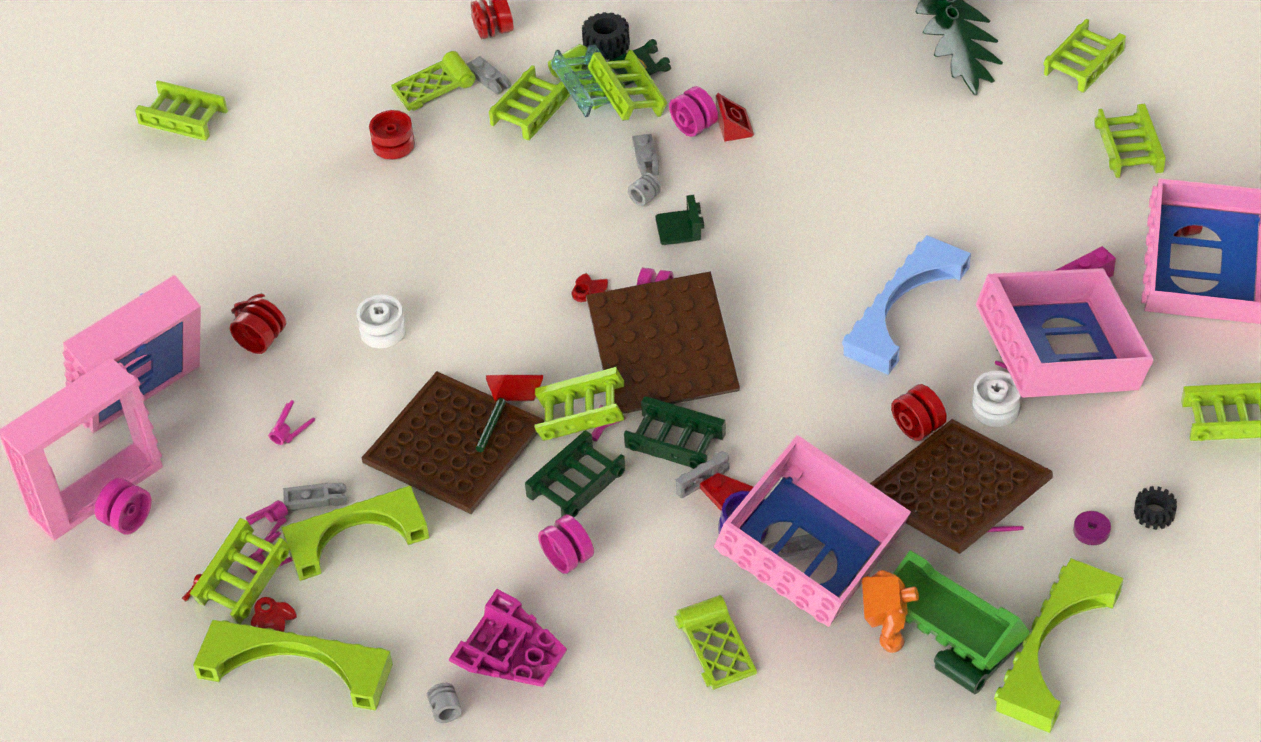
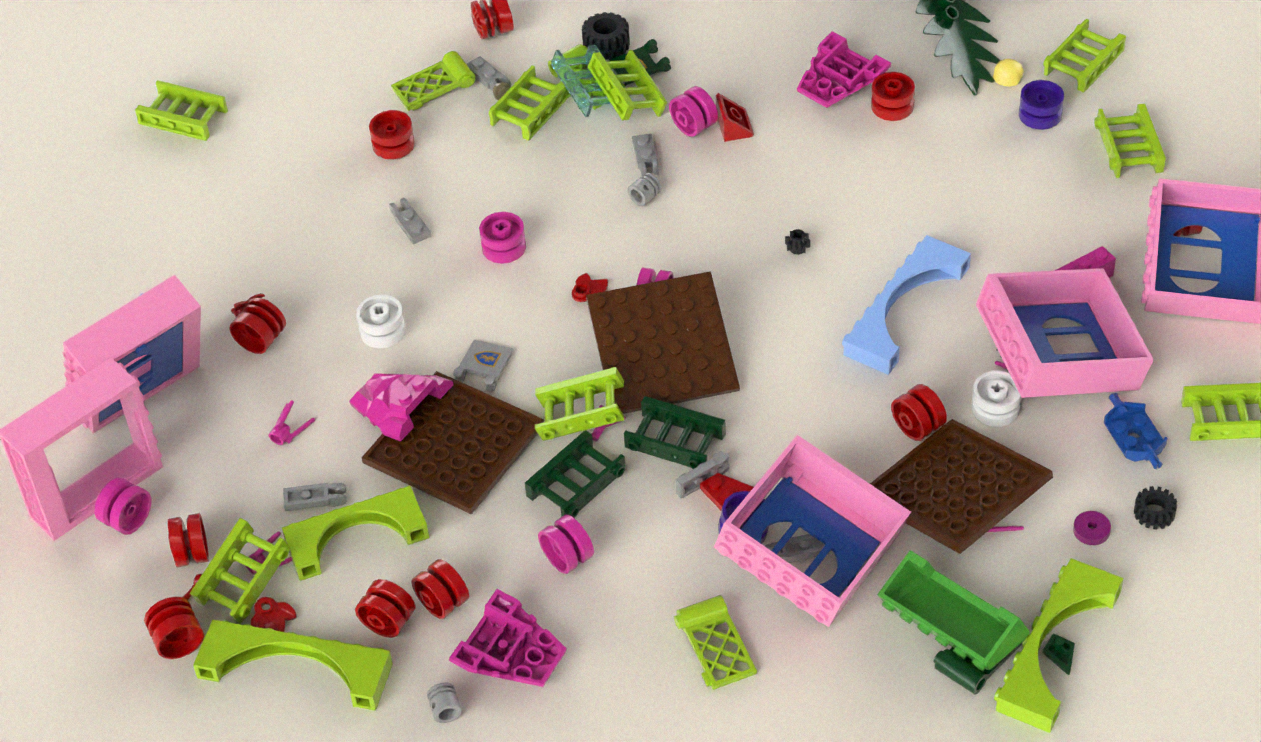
dark pink plant [246,500,288,541] -> none
dark green bar [476,398,506,452] -> none
red slope [486,375,543,401] -> none
dark green bracket [655,195,704,245] -> none
orange torso [862,570,919,653] -> none
none -> red wheel [144,596,204,659]
none -> red wheel [168,513,209,568]
none -> dark pink wedge [349,373,454,441]
none -> red wheel [355,579,416,638]
none -> light grey hinge [389,198,431,245]
none -> red wheel [411,559,470,619]
none -> light grey flag [453,340,514,391]
none -> dark pink wheel [479,212,526,264]
none -> dark tan plate [493,82,511,100]
none -> black gear [785,229,810,255]
none -> dark pink wedge [797,31,892,108]
none -> red wheel [871,72,915,121]
none -> light yellow hair [993,59,1024,87]
none -> dark purple wheel [1019,80,1064,130]
none -> dark green piece [1042,633,1075,675]
none -> blue plate [1104,393,1167,469]

